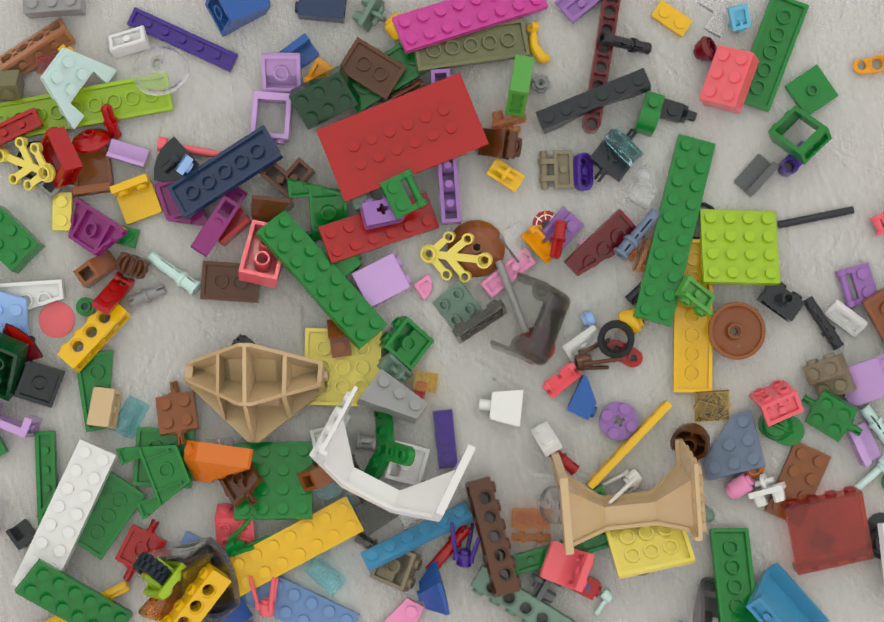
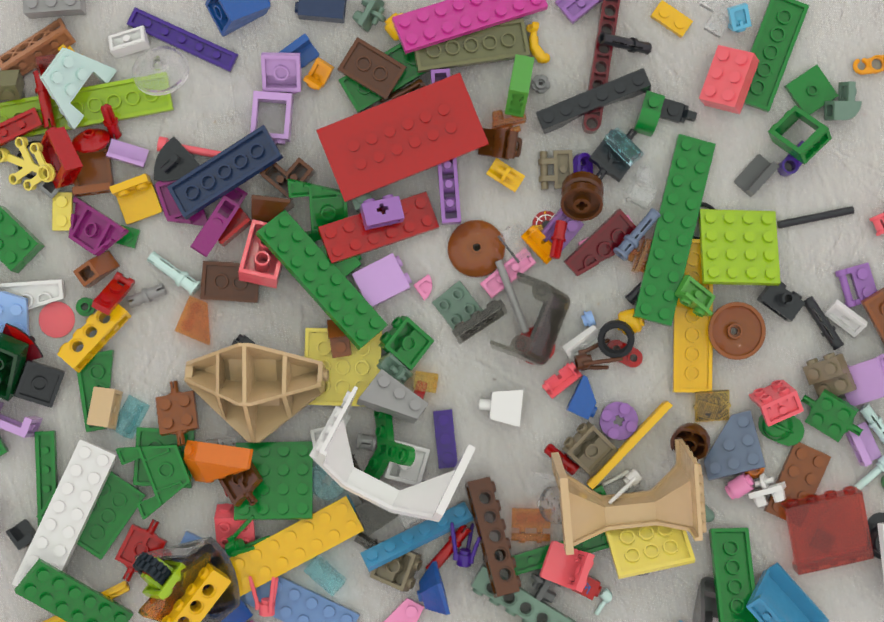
reddish brown gear [115,252,150,279] -> none
light blue plate [175,153,194,175] -> none
dark green brick [289,65,360,130] -> none
dark orange slope [297,464,336,492] -> none
green plate [379,169,428,220] -> none
light yellow plant [420,230,493,283] -> none
white plate [530,421,563,457] -> none
dark red cone [693,36,717,61] -> none
none -> red pin [33,70,57,129]
none -> clear orange wing [175,296,210,345]
none -> reddish brown wheel [560,171,604,221]
none -> dark tan plate [562,421,618,477]
none -> sand green brick [824,81,862,121]

